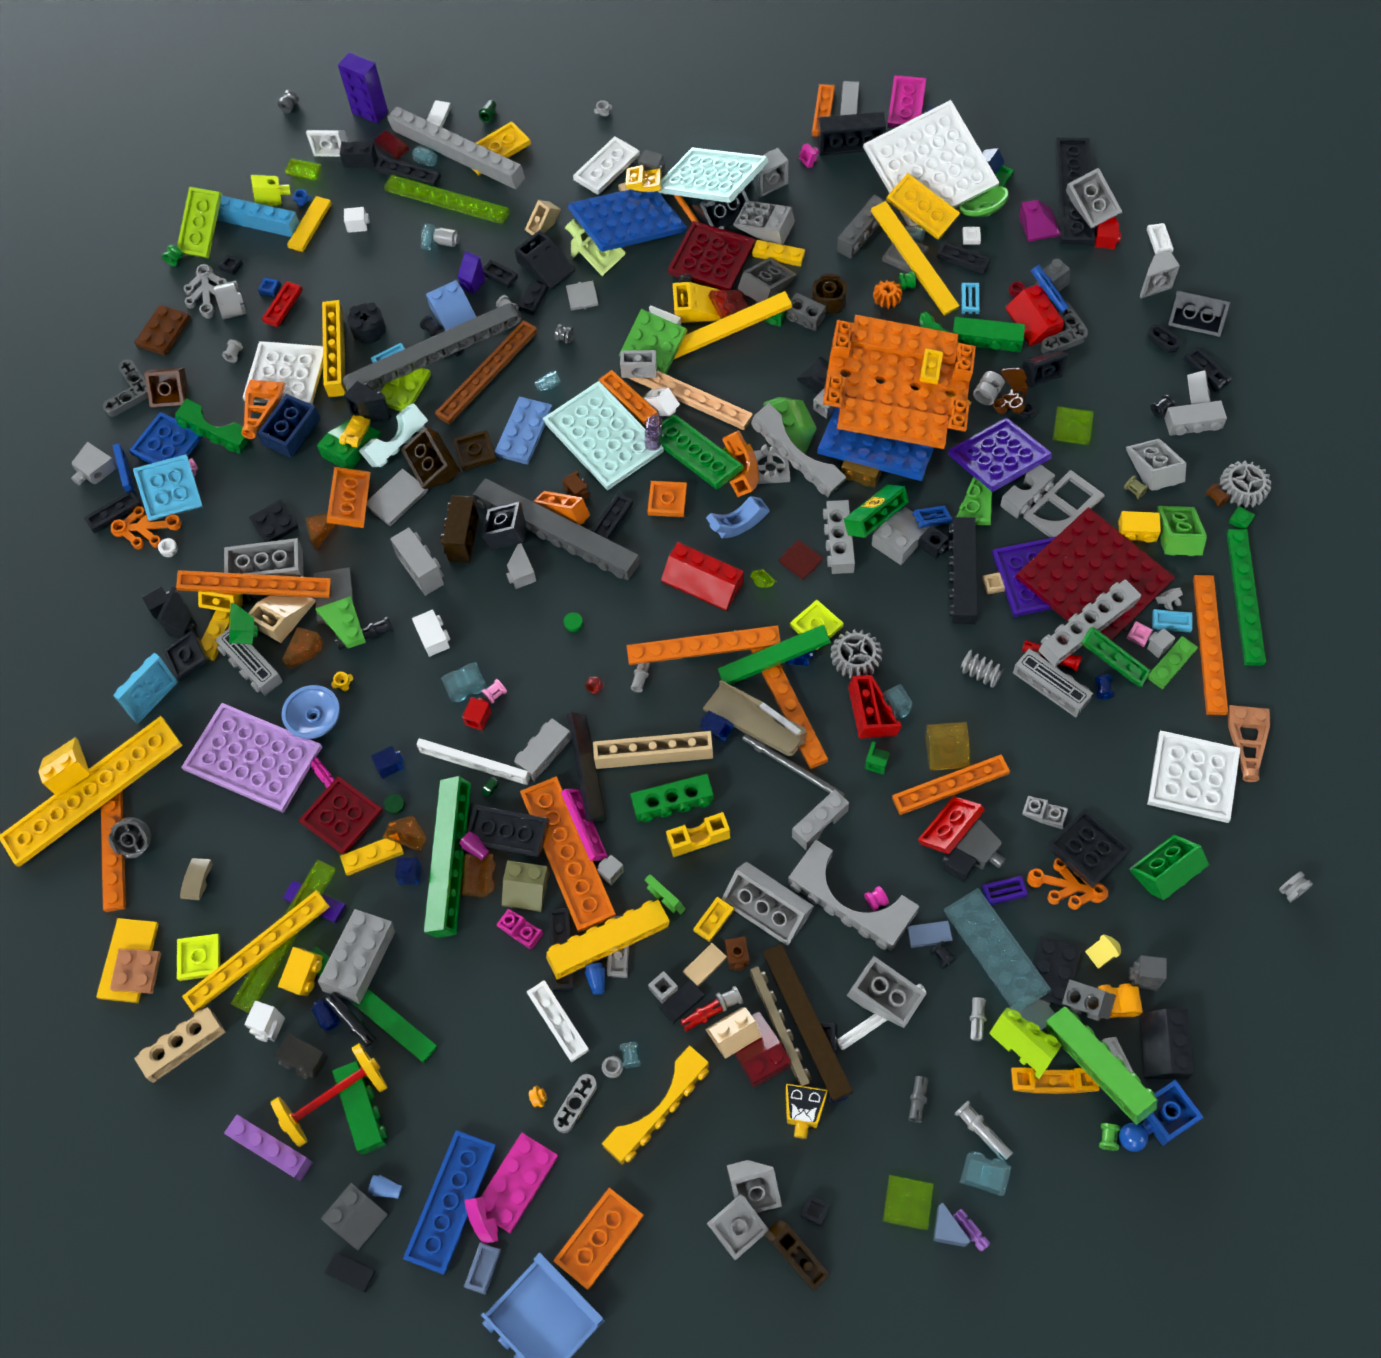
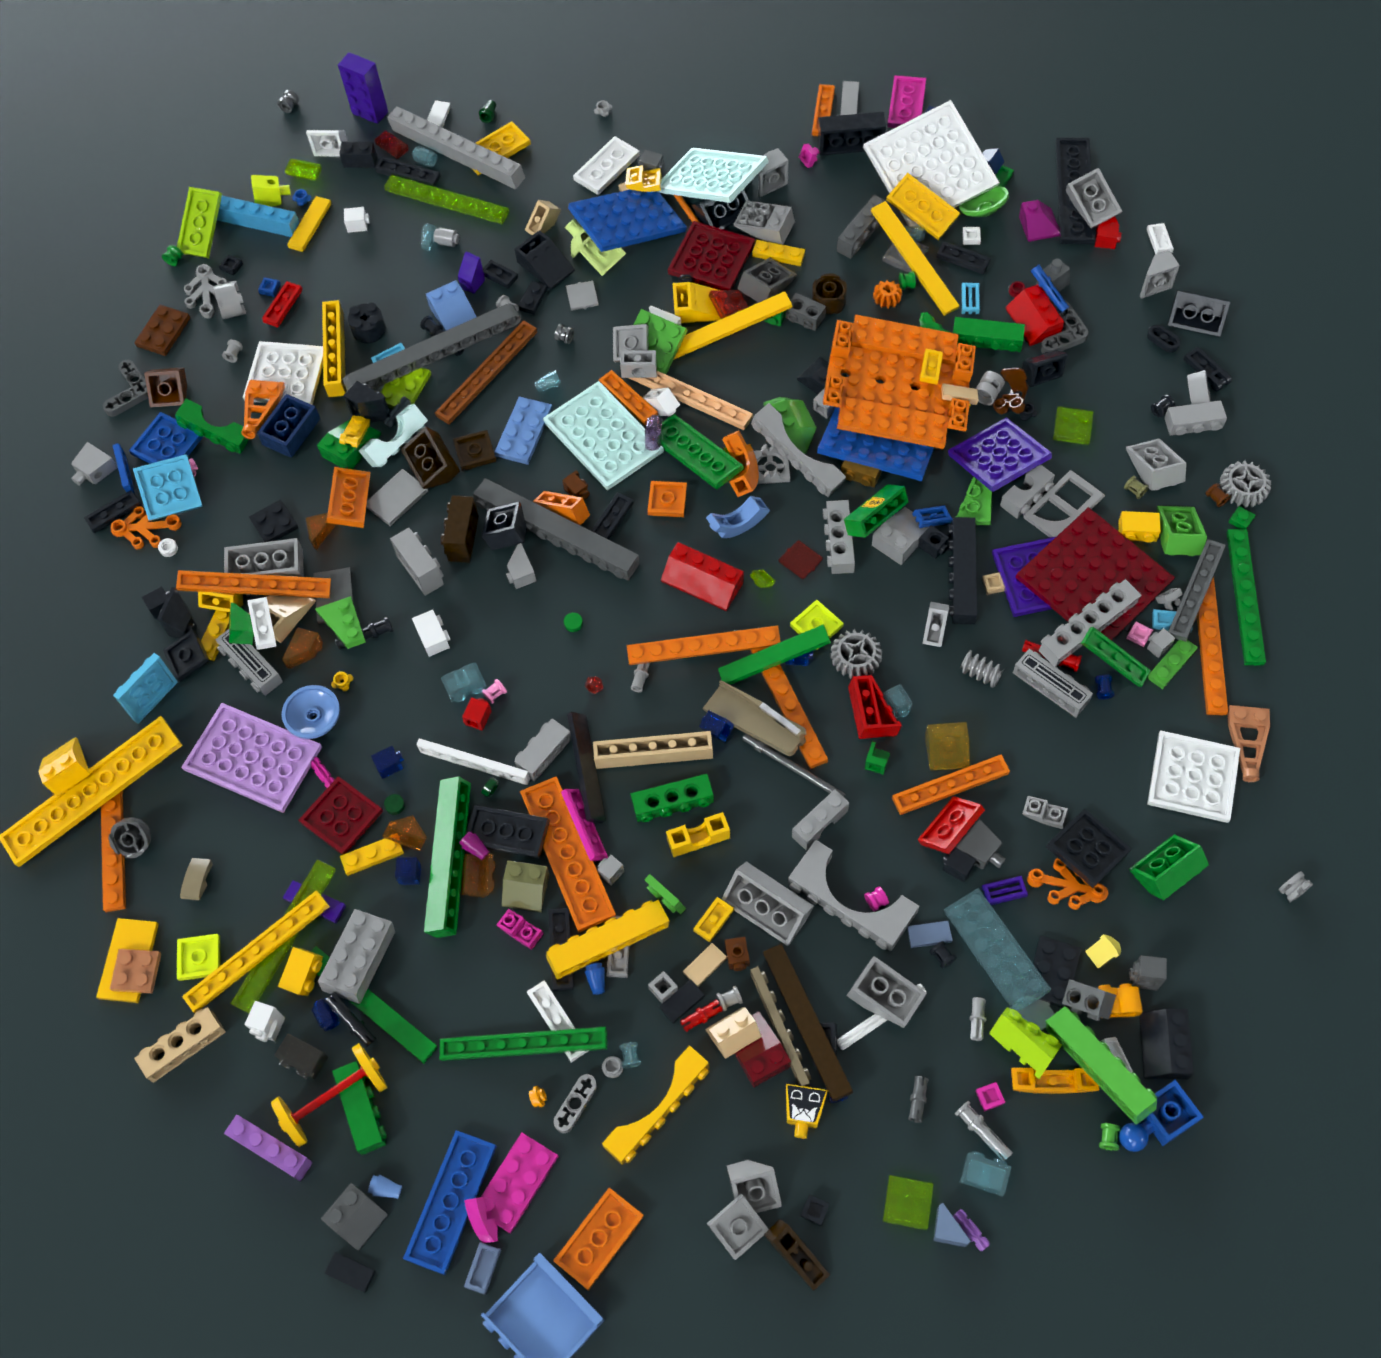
none -> white plate [247,597,276,650]
none -> black axle [384,396,411,428]
none -> green tile [440,1027,608,1061]
none -> light grey plate [613,324,649,363]
none -> light grey slope [922,602,949,647]
none -> tan tile [941,383,979,405]
none -> dark pink plate [975,1082,1005,1112]
none -> dark grey plate [1168,539,1226,642]

